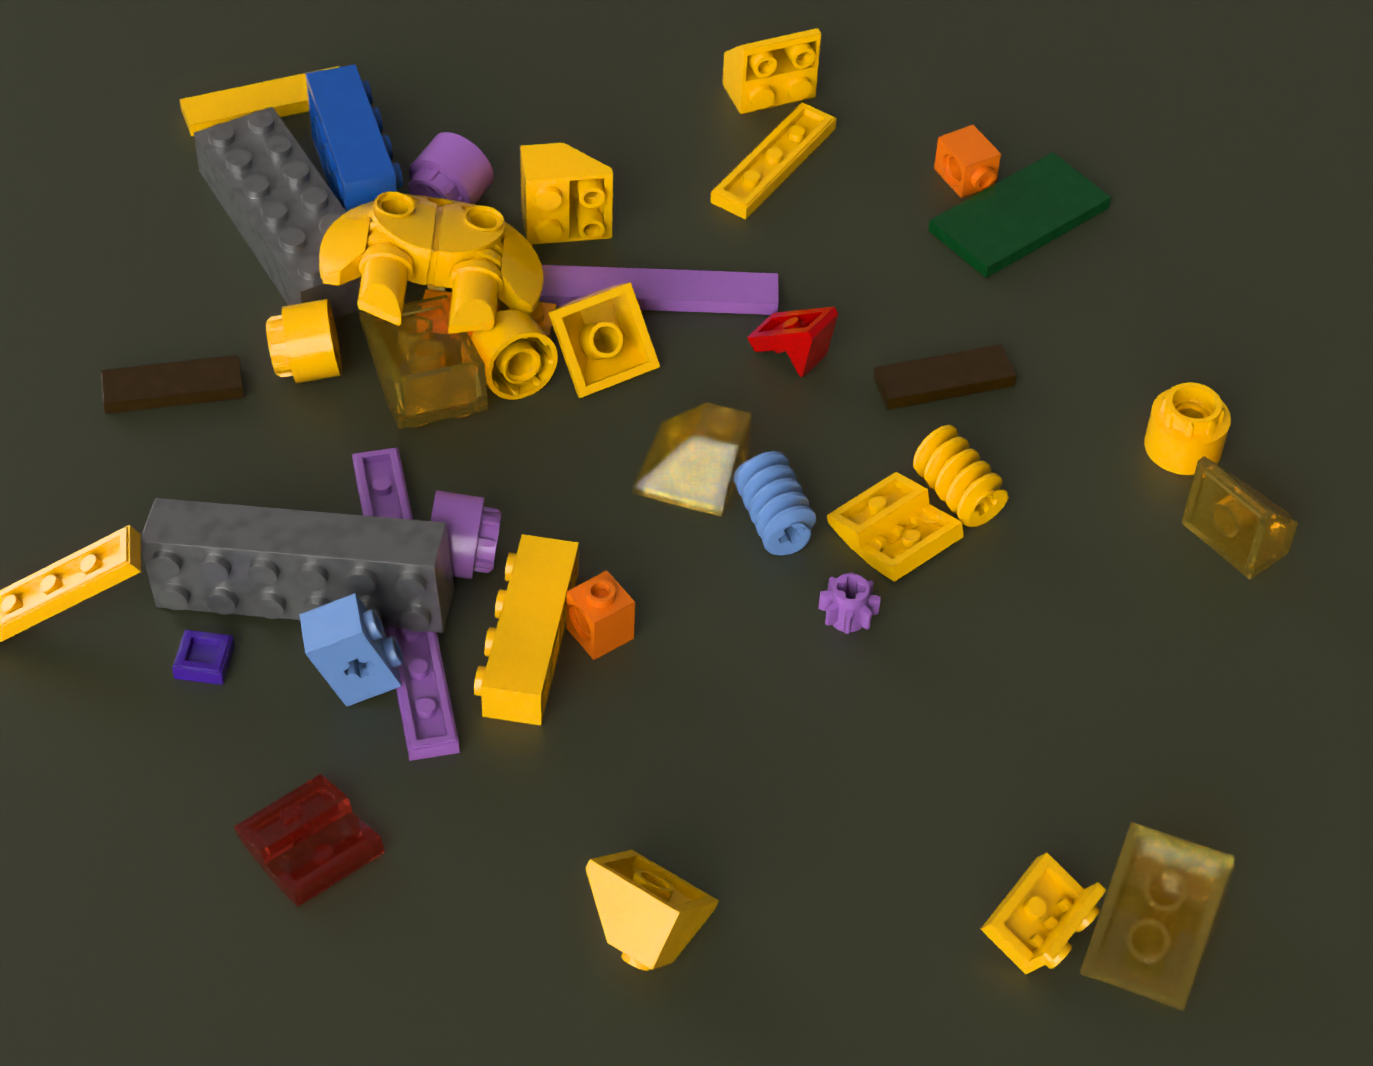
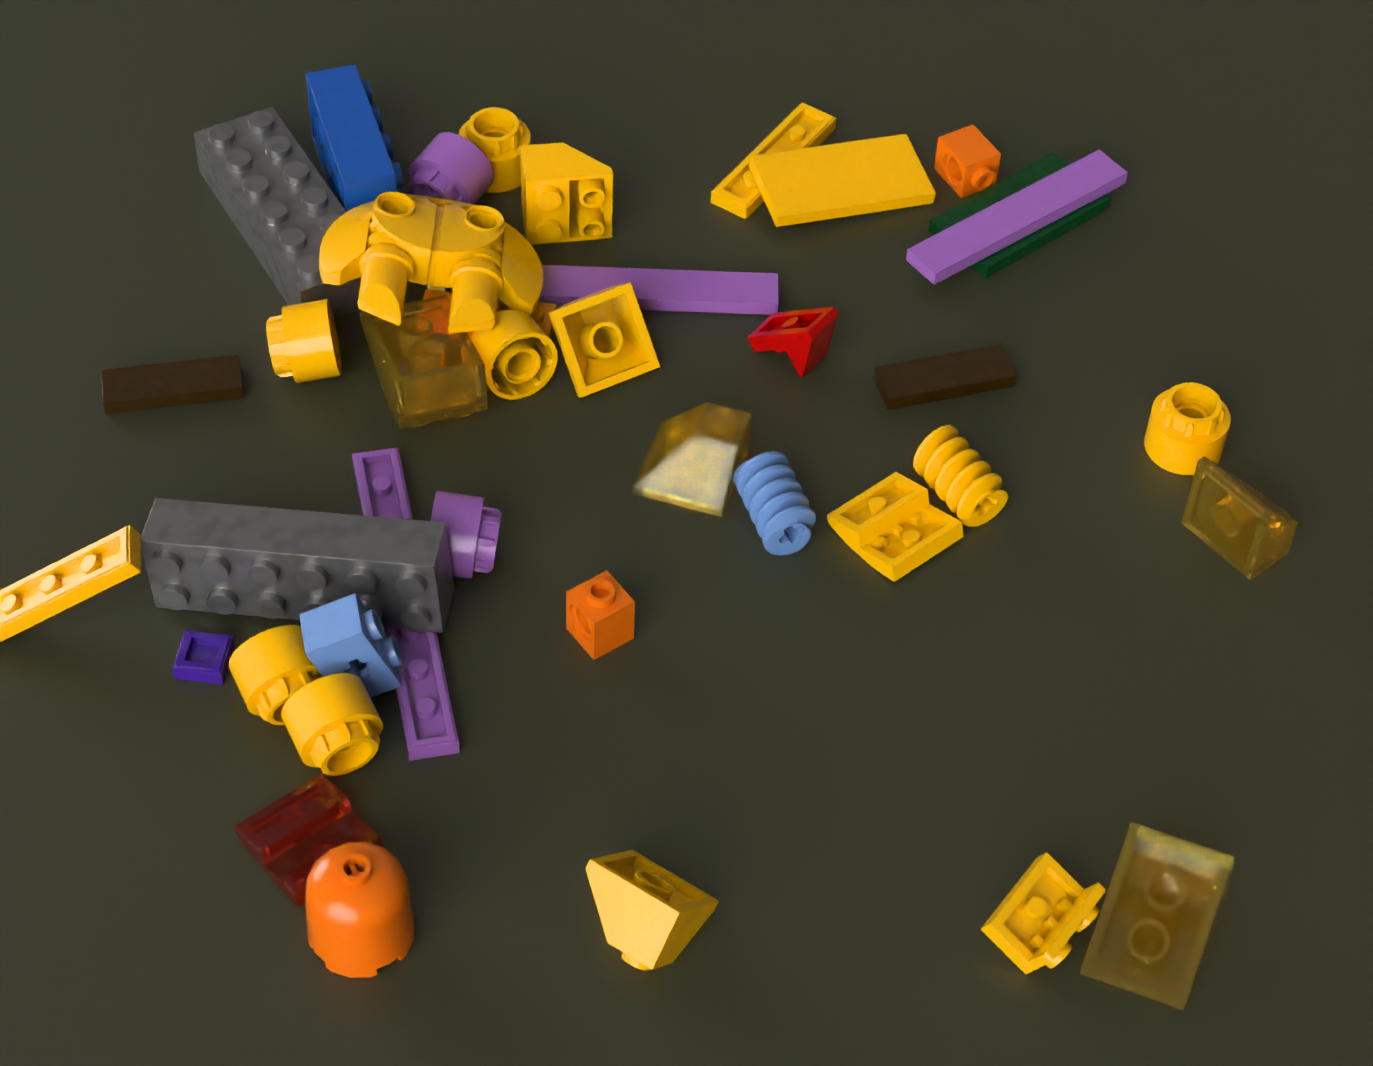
yellow tile [180,66,340,136] -> none
yellow brick [474,534,579,726] -> none
yellow slope [723,28,821,114] -> none
medium lavender gear [818,572,881,634] -> none
none -> yellow piece [228,625,323,725]
none -> yellow piece [281,673,383,776]
none -> orange cylinder [305,842,415,978]
none -> yellow piece [458,107,531,193]
none -> yellow tile [749,134,936,227]
none -> medium lavender tile [906,149,1128,285]

